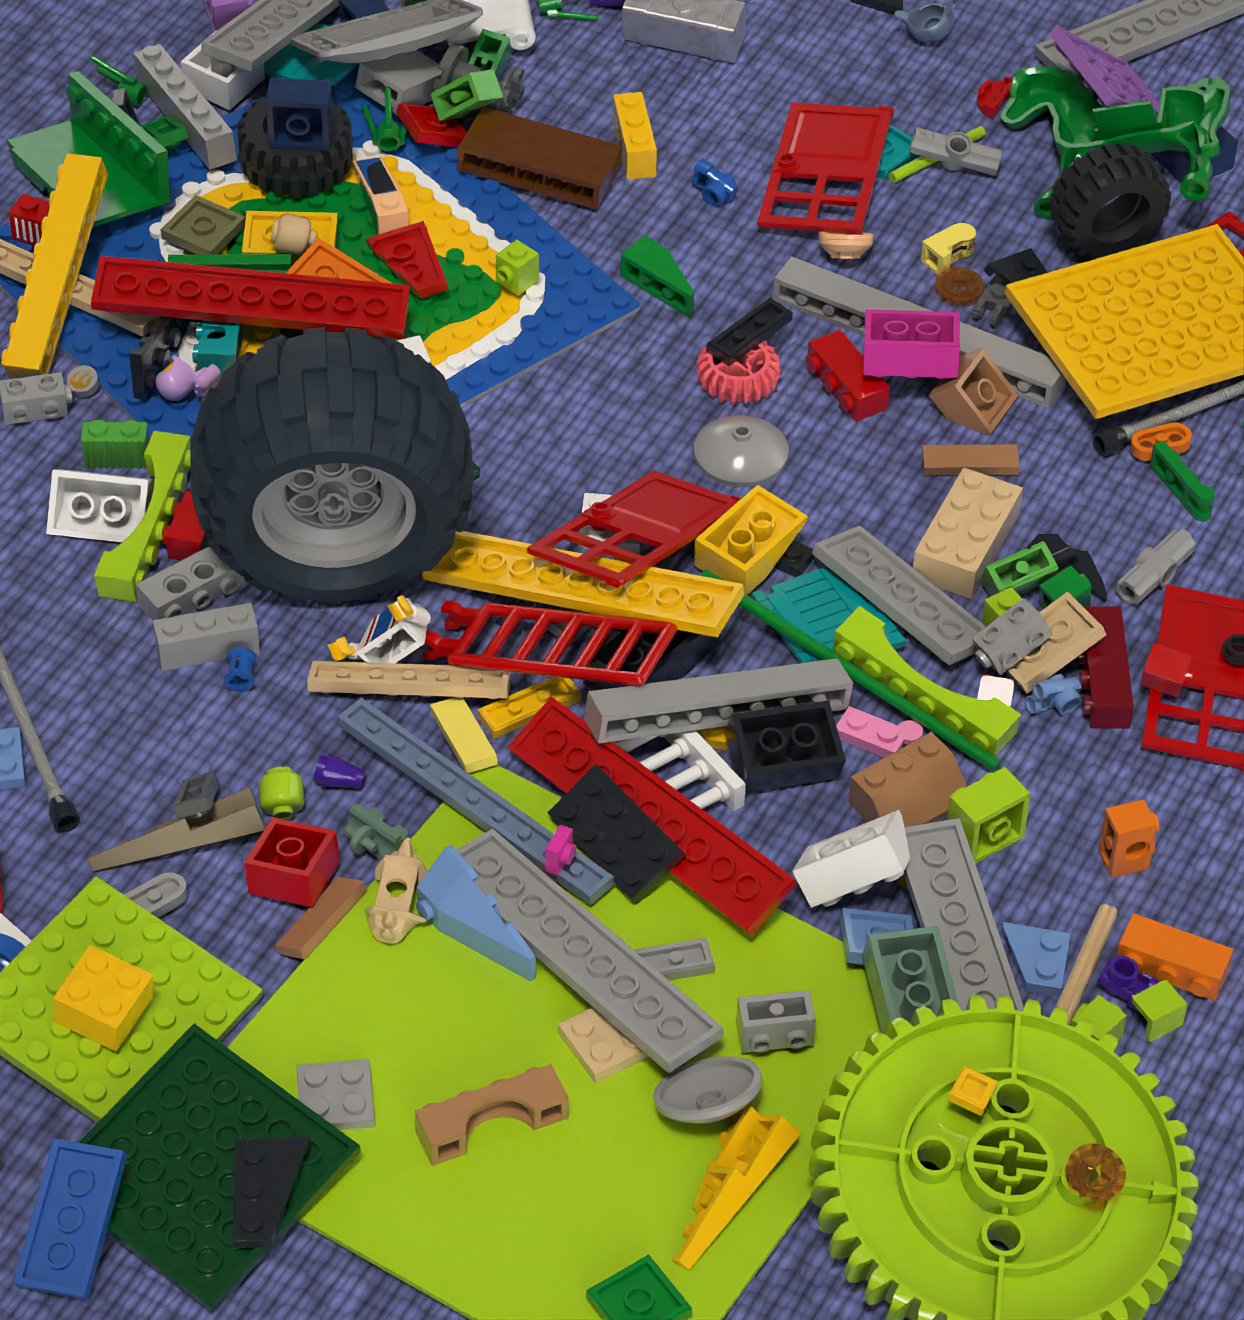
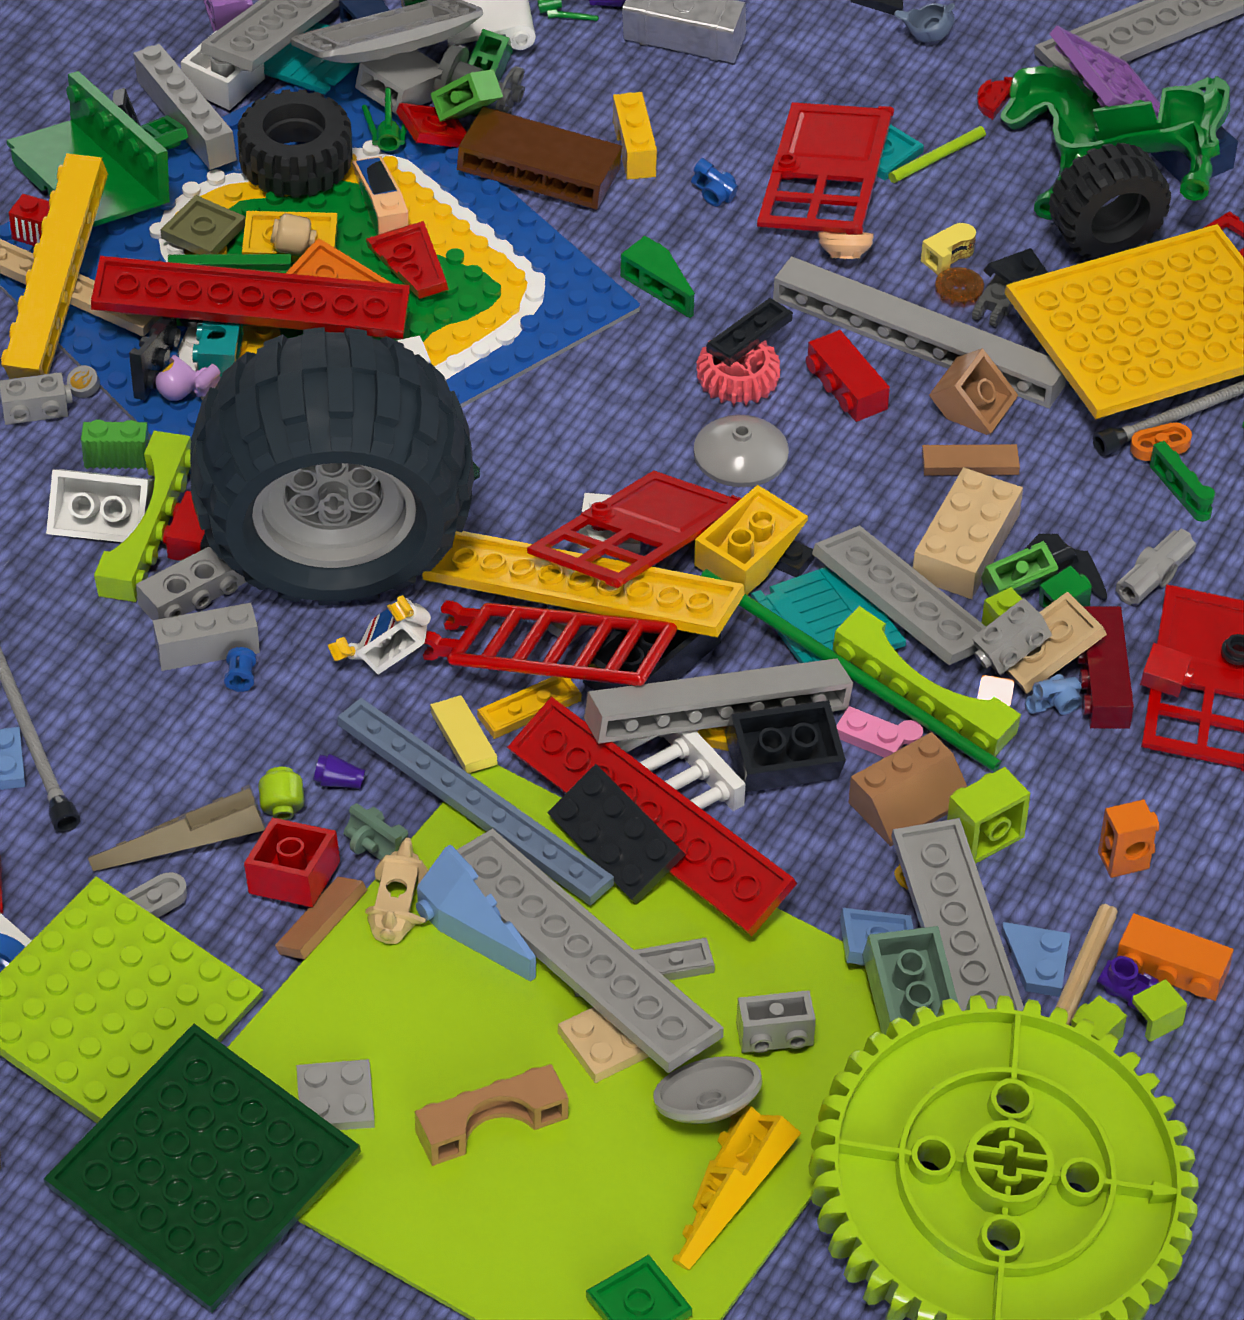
blue plate [13,1138,127,1300] -> none
yellow brick [53,945,153,1052] -> none
green plant [89,55,148,106] -> none
dark grey plate [173,770,219,819] -> none
black wing [233,1137,311,1248] -> none
dark blue brick [266,78,333,151] -> none
tan plate [307,661,512,699] -> none
lime brick [496,239,539,296] -> none
dark pink plate [545,825,576,876] -> none
white slope [792,810,911,908] -> none
dark pink brick [863,309,960,379] -> none
light grey piece [909,127,1002,176] -> none
yellow tile [947,1066,998,1116] -> none
clear orange gear [1065,1144,1126,1203] -> none

